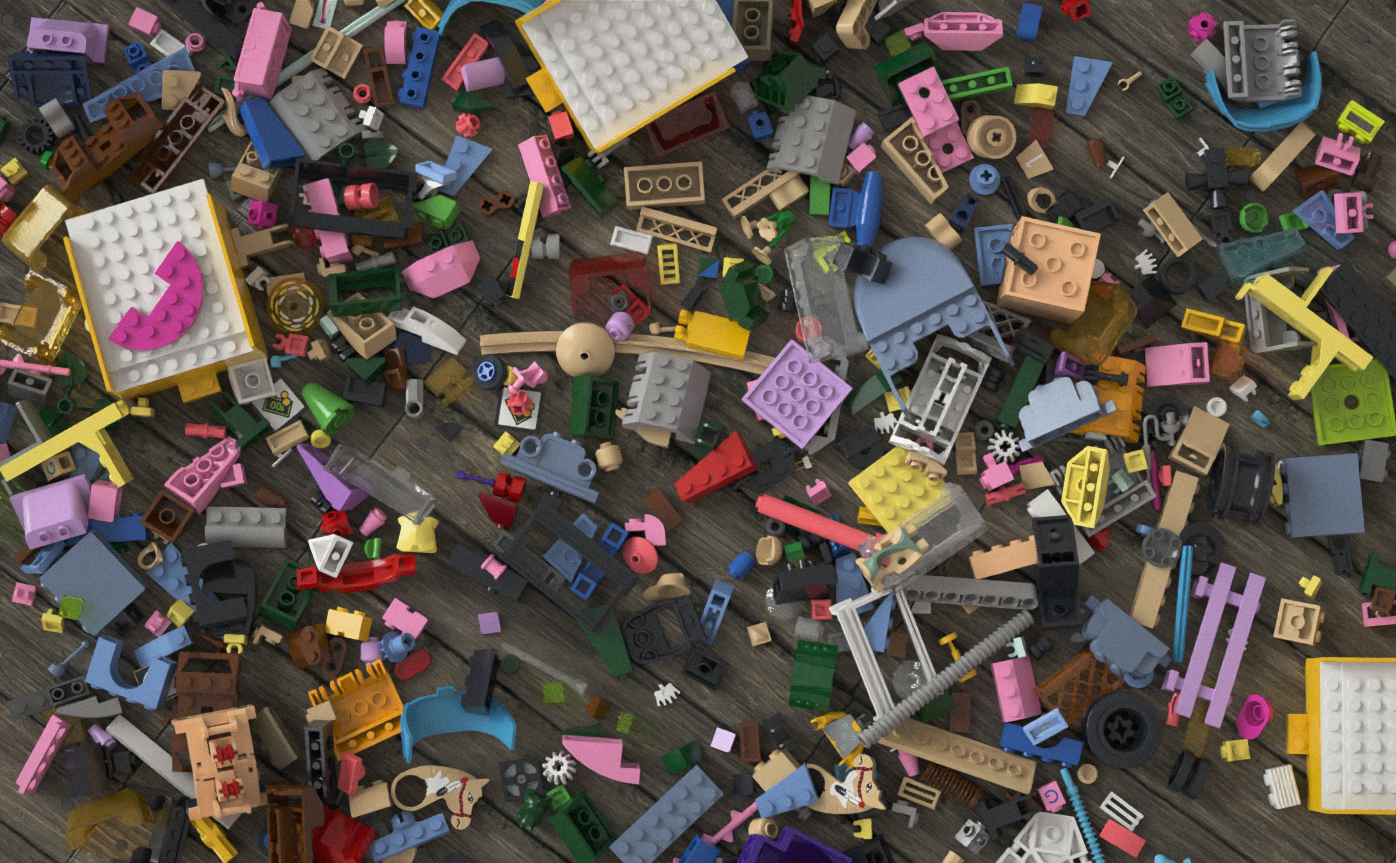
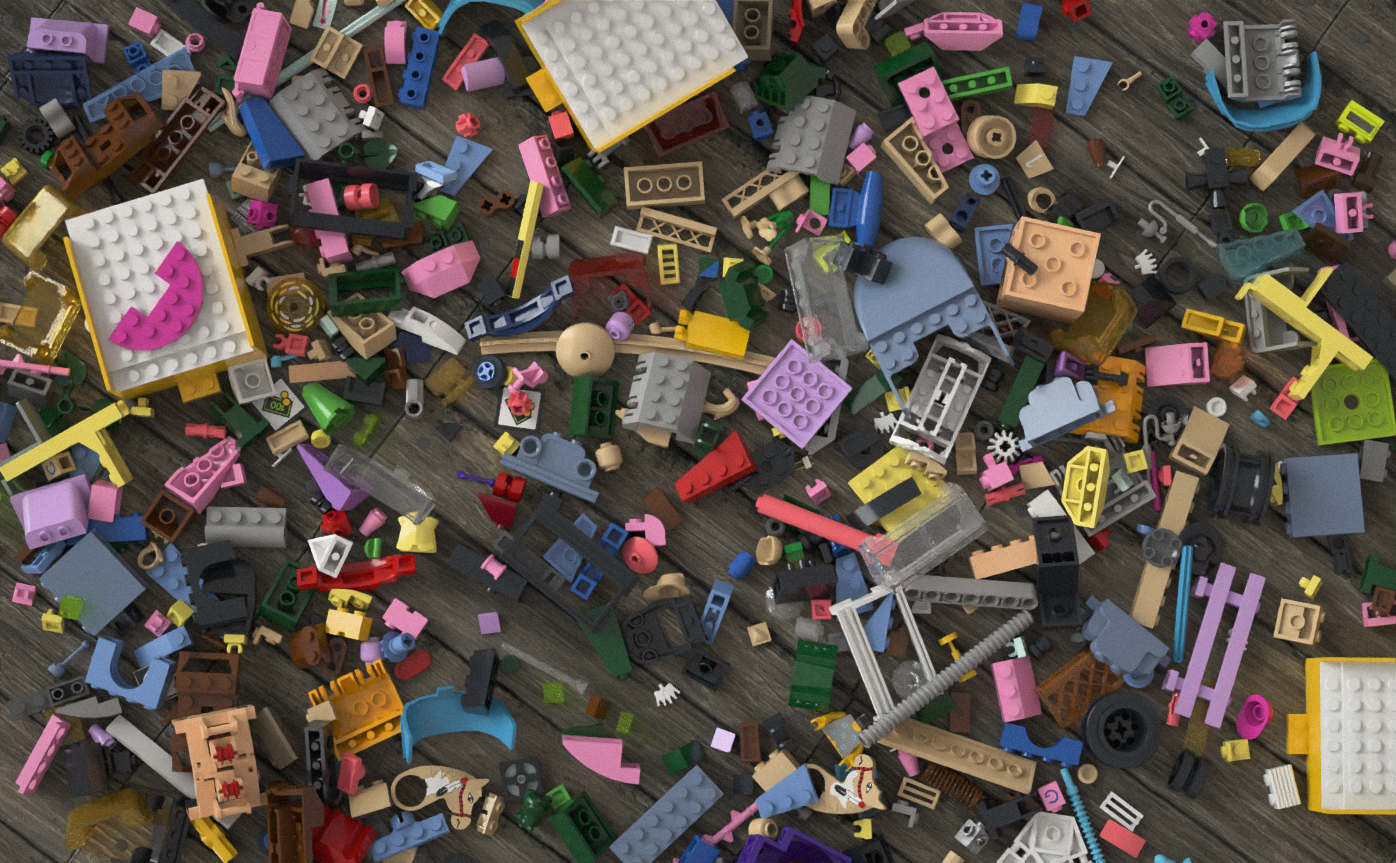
dark green slope [452,92,495,117] -> none
white gear [542,751,576,786] -> none
tan hips [855,523,930,593] -> none
light blue piece [1023,708,1068,745] -> none
tan brick [1143,192,1203,257] -> none
none -> light nougat sticker [289,361,356,383]
none -> light yellow slope [328,589,372,610]
none -> clear neon green plate [352,412,381,449]
none -> dark blue piece [465,275,576,342]
none -> tan hinge [476,792,505,836]
none -> tan piece [702,388,740,421]
none -> bright pink bracket [795,209,828,236]
none -> black slope [846,477,922,531]
none -> coral slope [1269,376,1300,420]
none -> dark brown plate [1299,222,1351,266]

